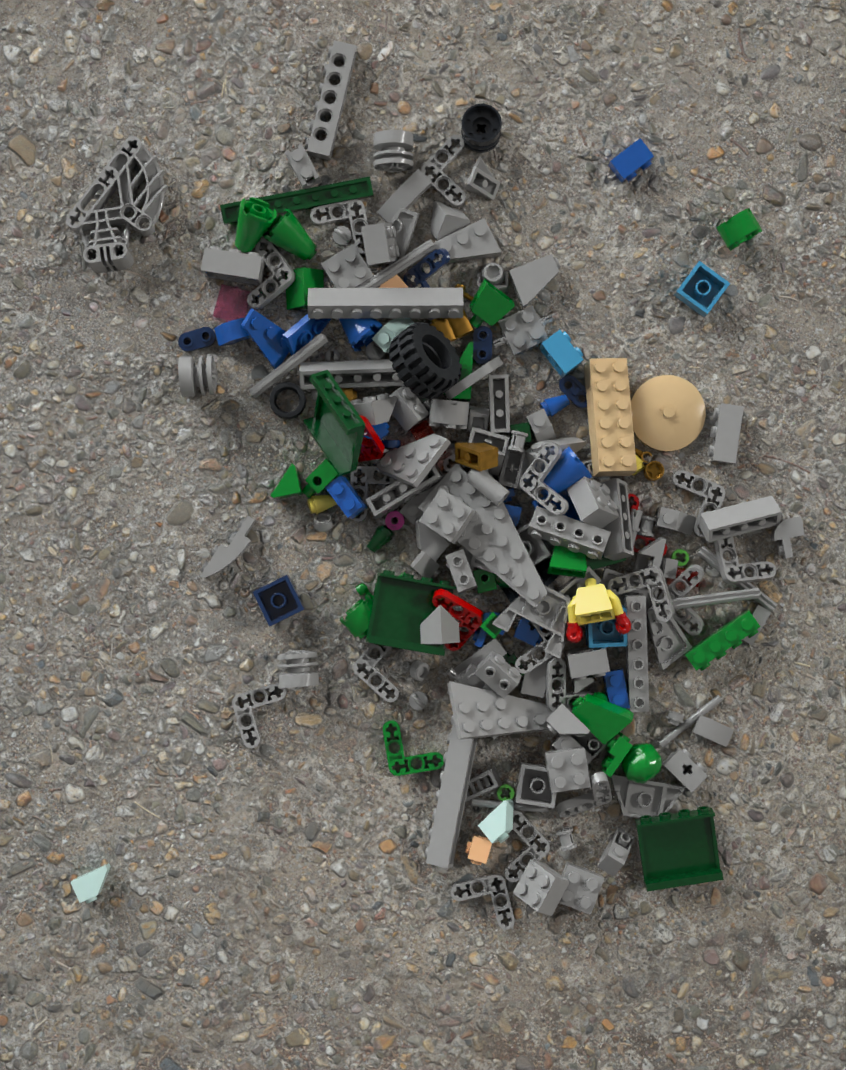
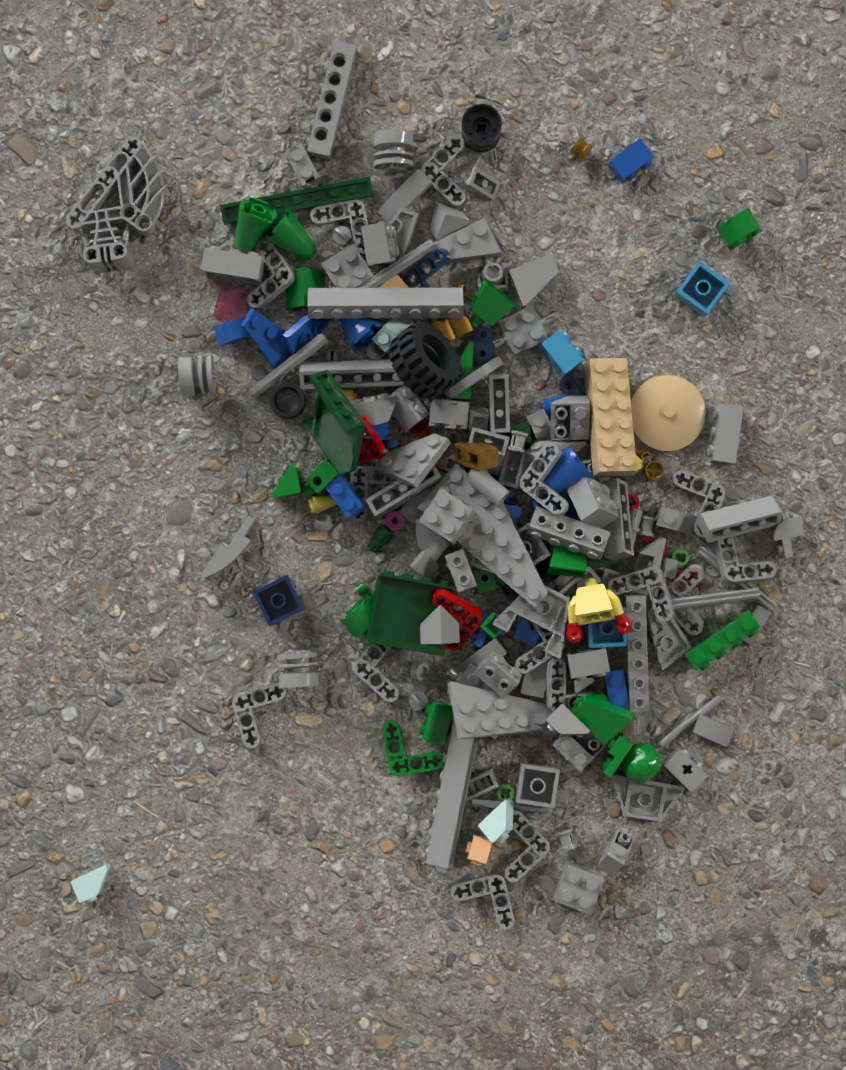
dark blue plate [178,327,216,352] -> none
light grey brick [513,859,570,916] -> none
light grey brick [544,746,591,793] -> none
light grey beam [556,772,612,818] -> none
dark green panel [635,806,724,892] -> none
light grey plate [666,710,684,726] -> none
none -> green slope [419,700,453,744]
none -> light grey slope [550,395,590,440]
none -> pearl gold wheel [570,136,594,161]

